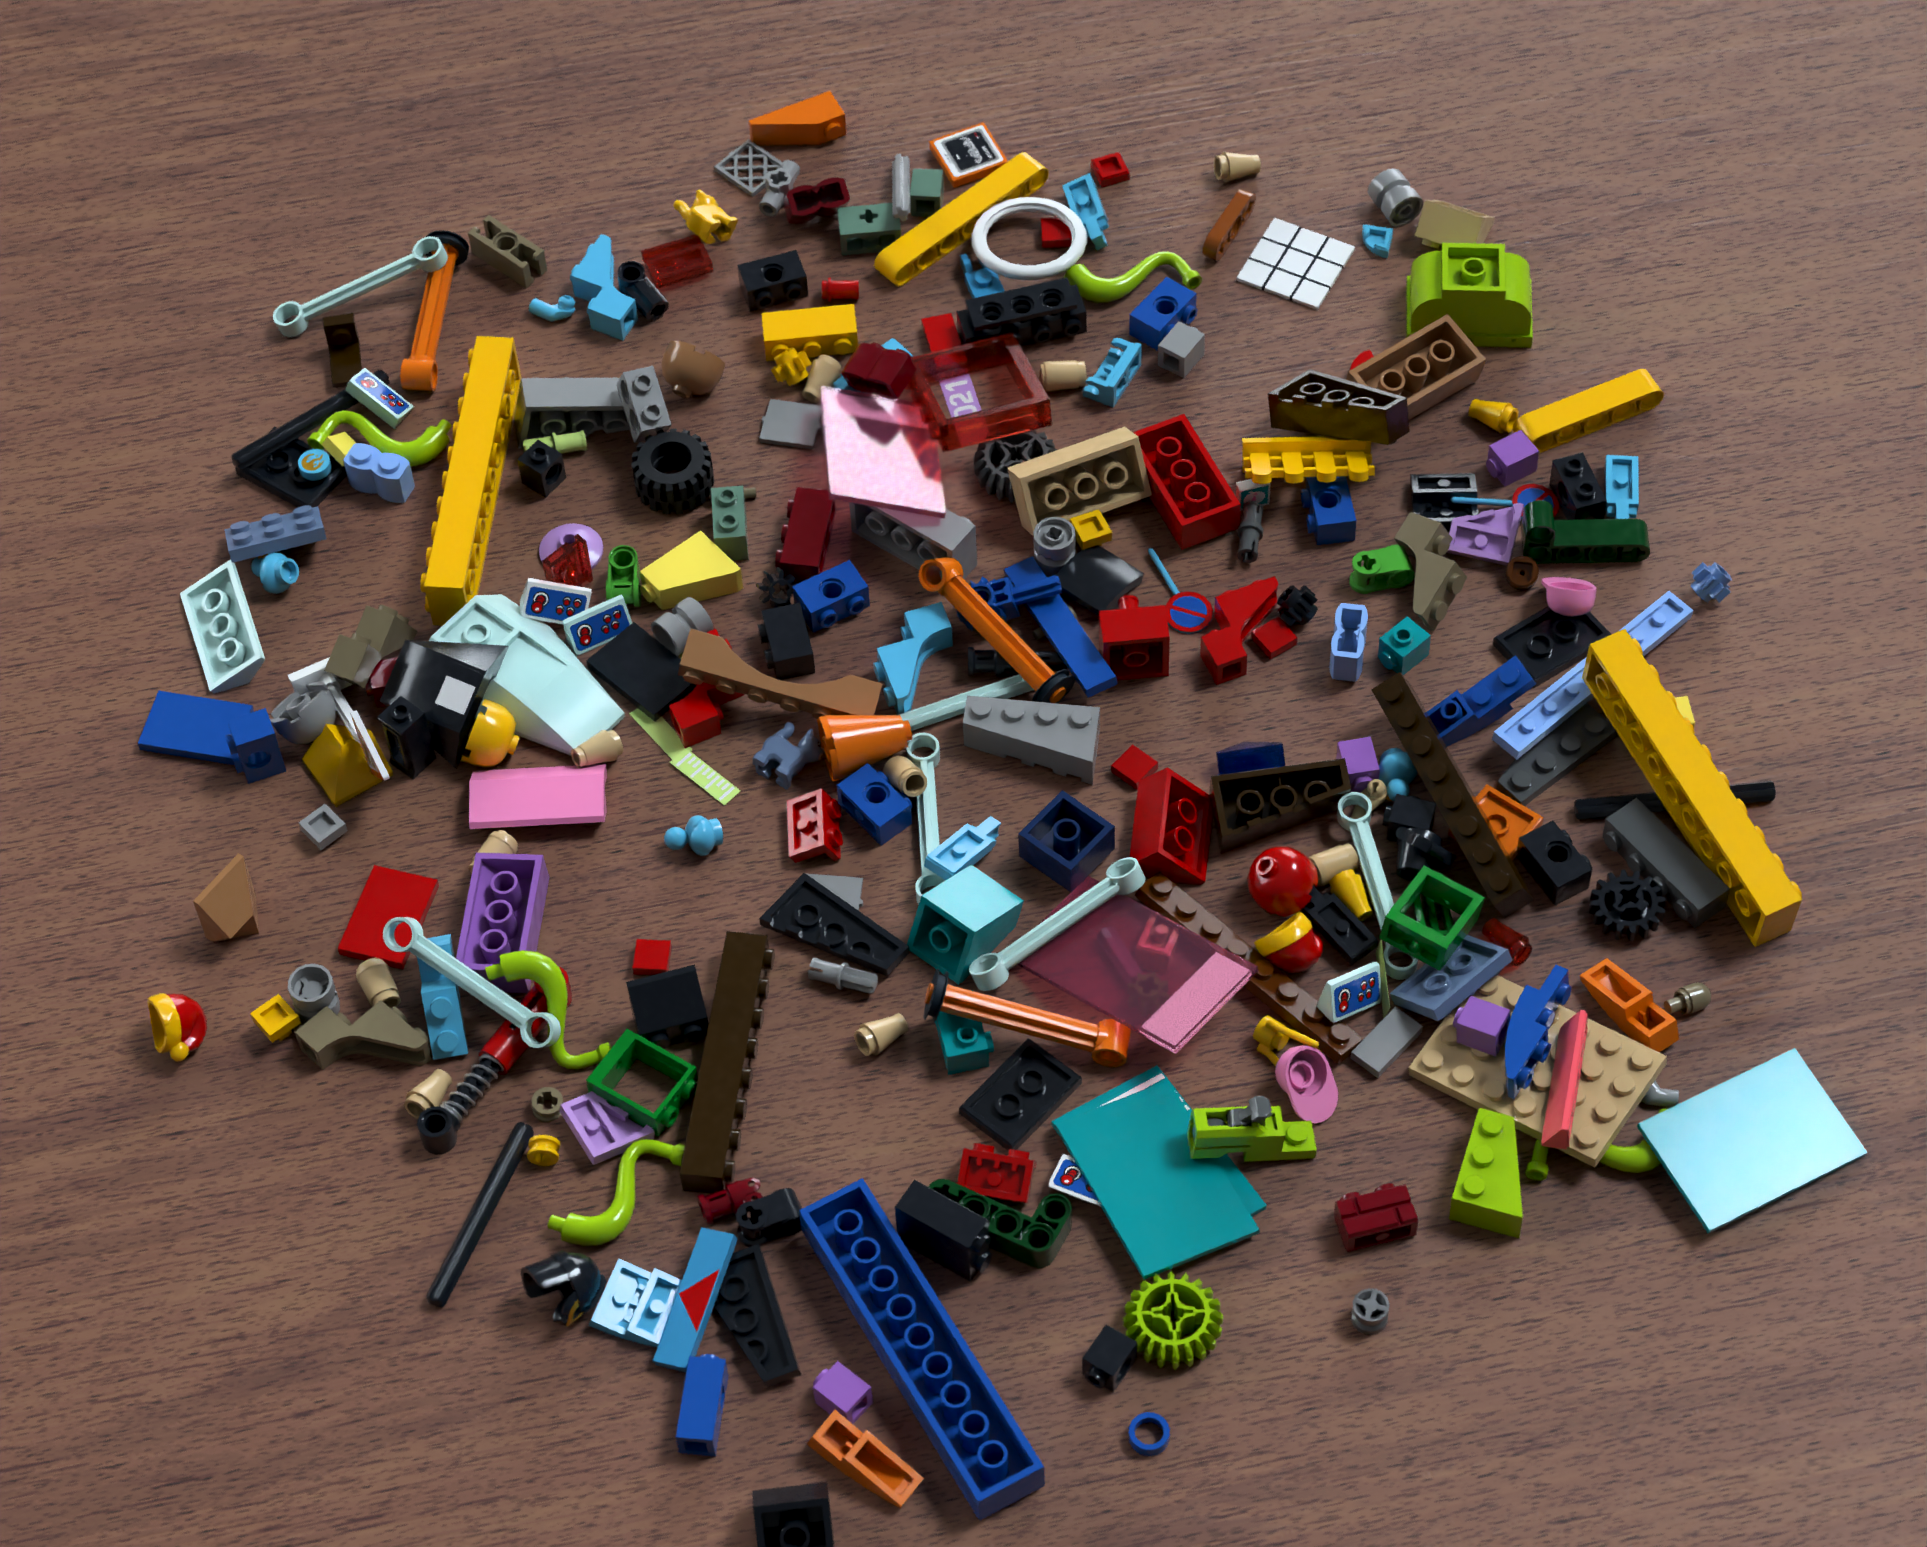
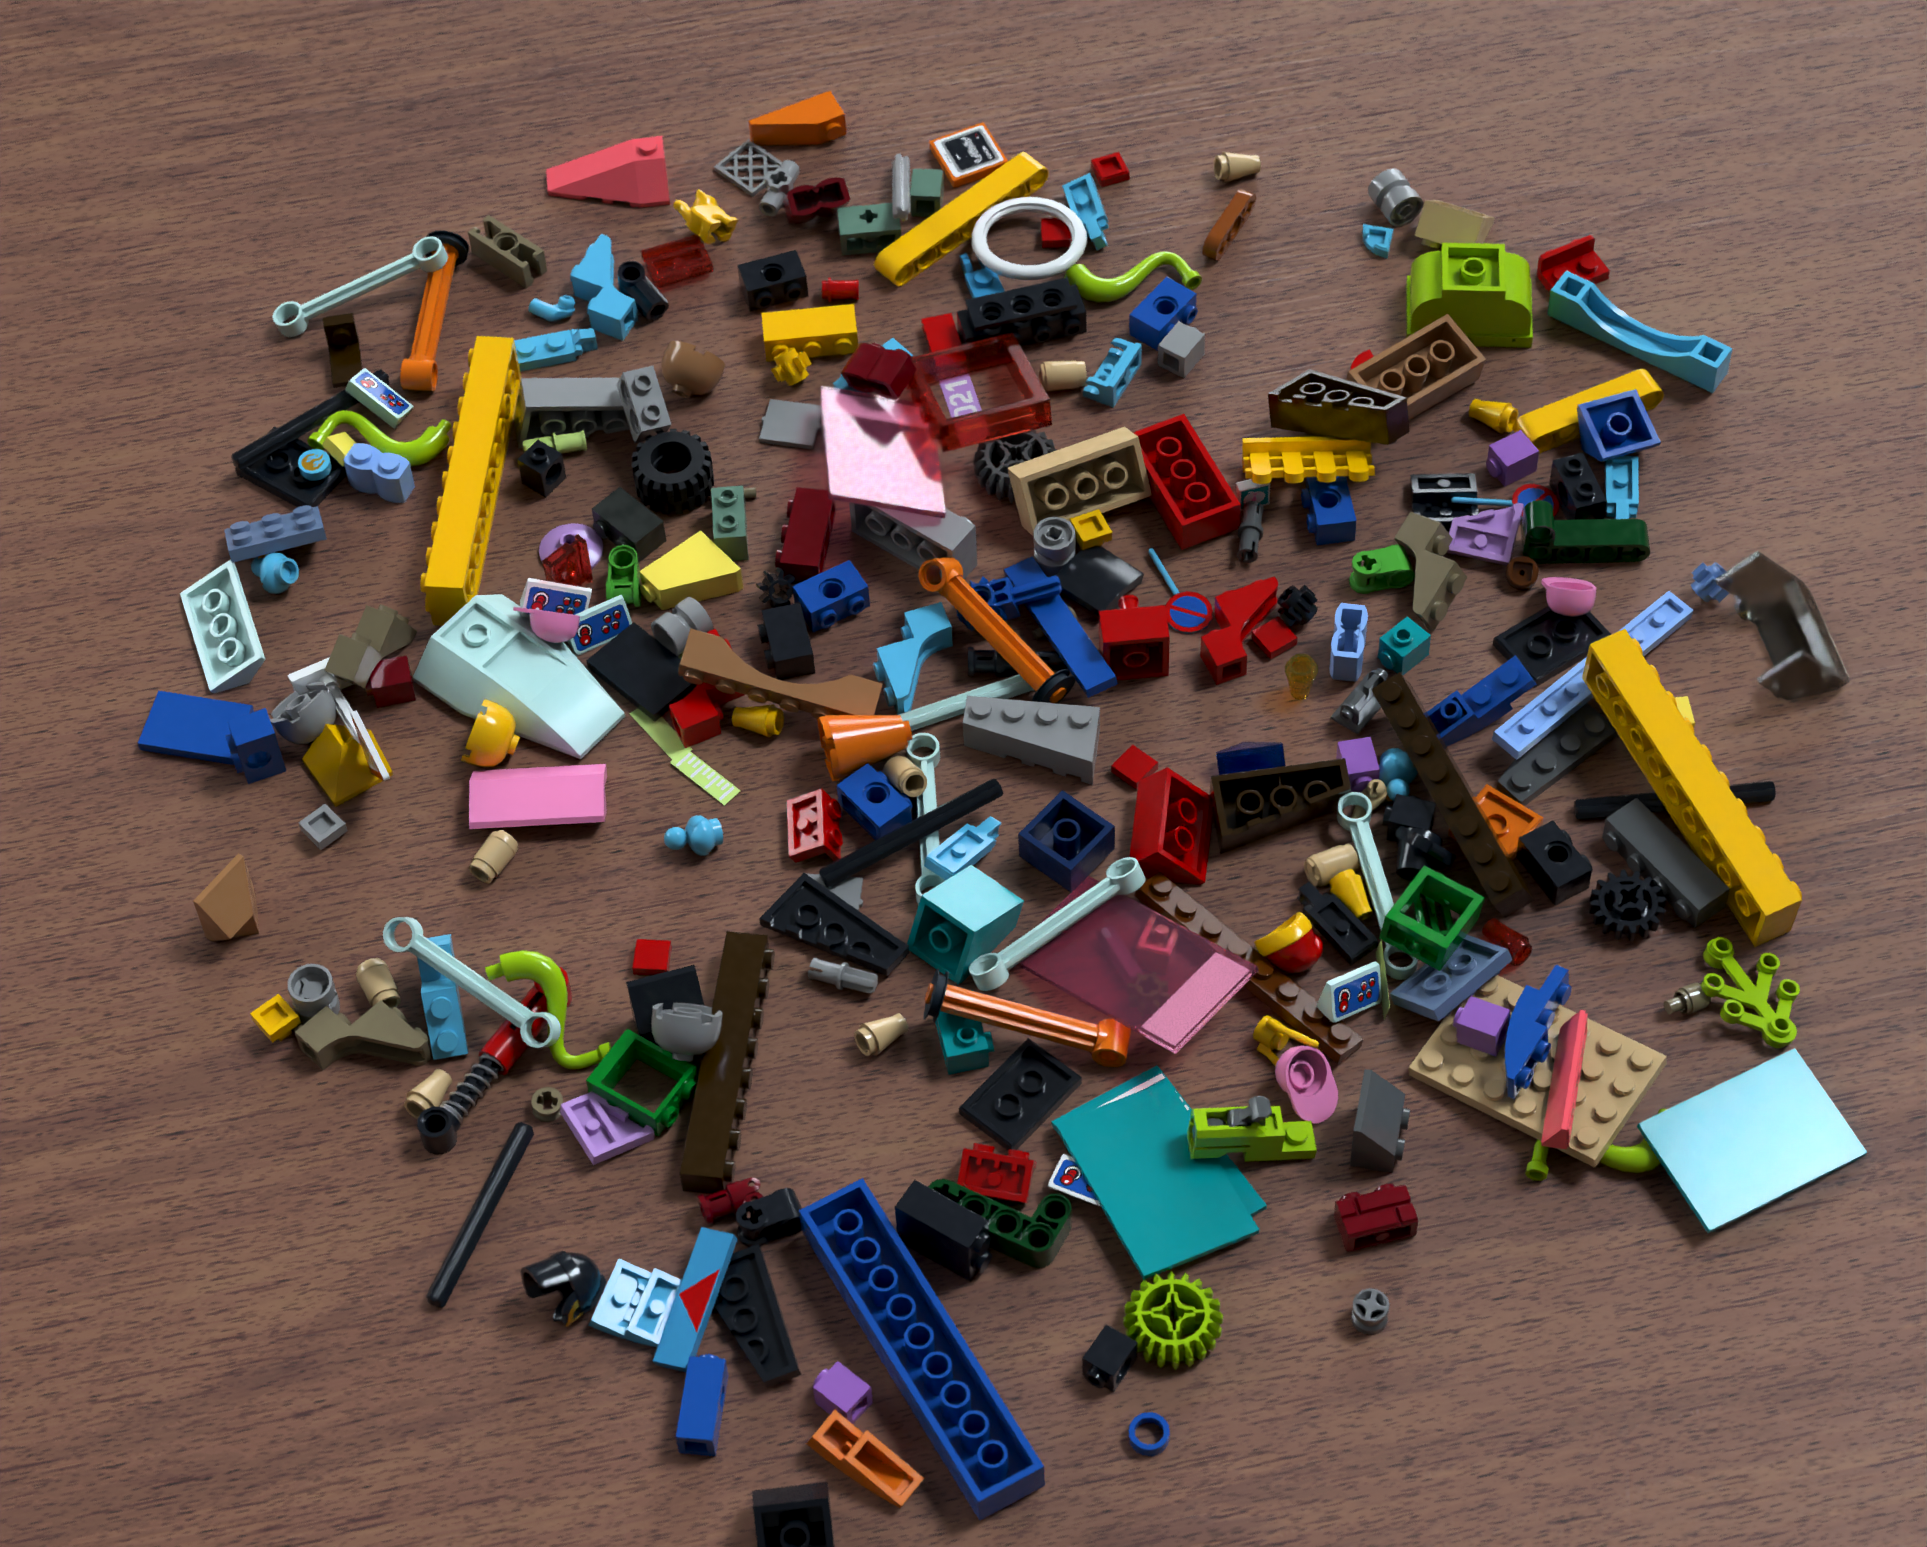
piece [147,993,207,1062] -> none
red tile [337,865,439,970] -> none
black window [378,696,436,780] -> none
black wedge [379,640,509,769] -> none
medium lavender slope [456,853,550,993] -> none
yellow bush [527,1135,560,1166] -> none
lime animal [548,1139,685,1246] -> none
tan cone [571,730,623,768] -> none
sand blue animal [753,722,824,789] -> none
tan cone [802,355,841,403] -> none
white piece [1236,218,1355,310] -> none
red cylinder [1247,847,1318,917] -> none
light grey tile [1351,1007,1423,1078] -> none
lime wedge [1449,1108,1523,1238] -> none
orange slope [1580,958,1679,1053] -> none
light grey arm [1642,1081,1679,1107] -> none
none -> bright pink cap [513,607,580,643]
none -> medium azure hinge [514,328,597,371]
none -> coral wedge [546,136,670,208]
none -> pearl dark grey brick [592,487,666,562]
none -> light grey cylinder [651,1003,722,1061]
none -> yellow cone [732,704,784,737]
none -> black axle [819,778,1003,887]
none -> clear yellow cone [1285,654,1318,700]
none -> dark grey hinge [1330,668,1388,734]
none -> dark grey slope [1350,1069,1411,1173]
none -> red bracket [1536,235,1610,293]
none -> medium azure arch [1547,271,1732,393]
none -> blue slope [1577,389,1661,462]
none -> lime plant [1701,937,1800,1048]
none -> clear smoke windscreen [1715,551,1850,701]

